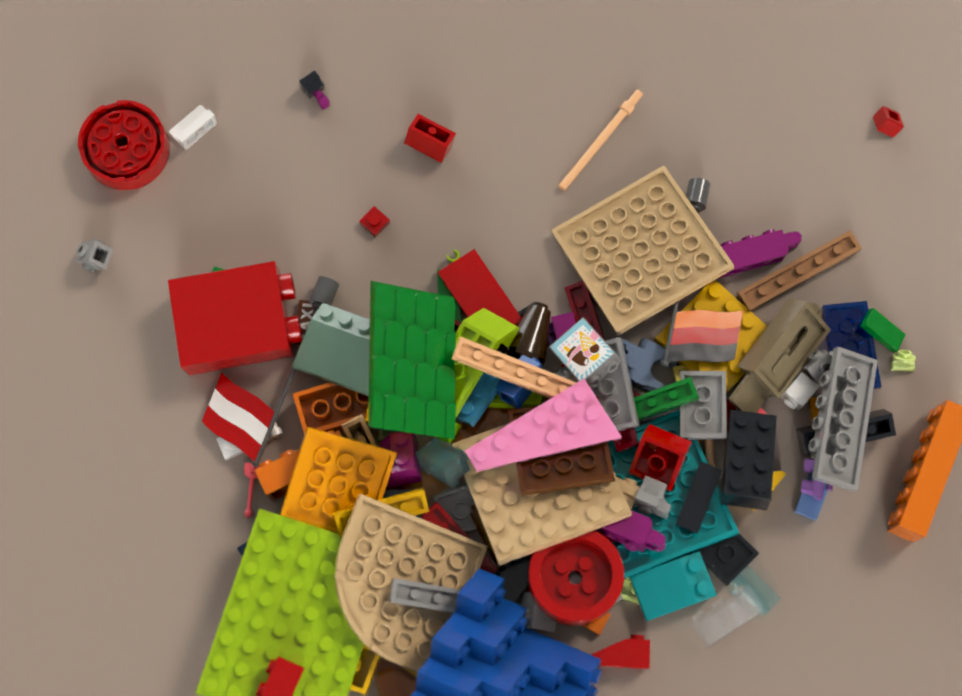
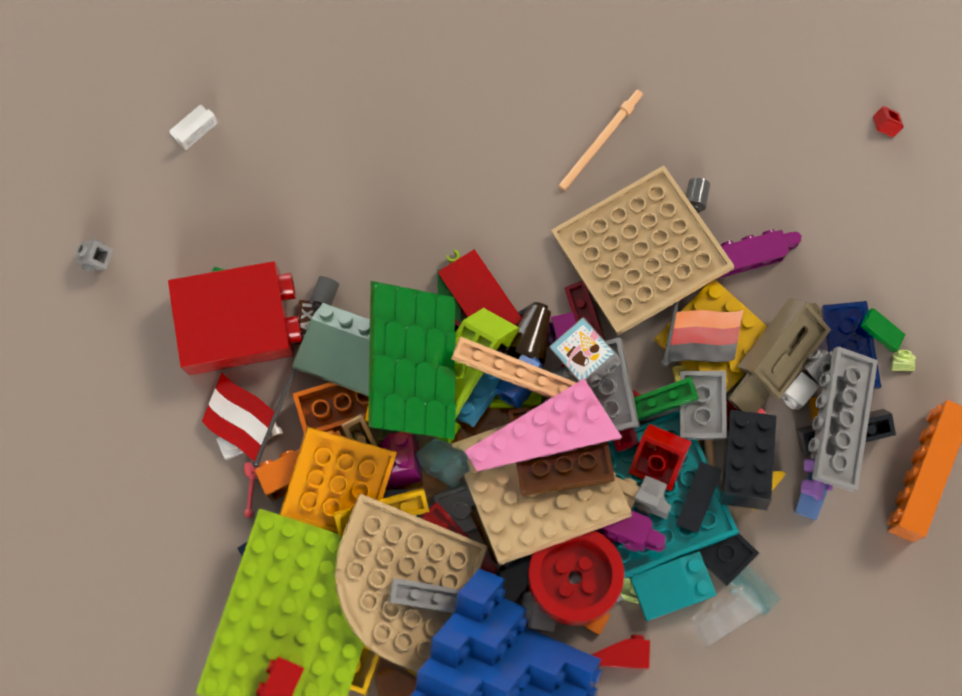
red brick [78,100,170,190] -> none
black piece [299,71,330,110] -> none
red plate [359,206,390,238] -> none
red brick [404,114,456,163] -> none
sand blue piece [622,338,678,391] -> none
medium nougat plate [737,230,862,311] -> none

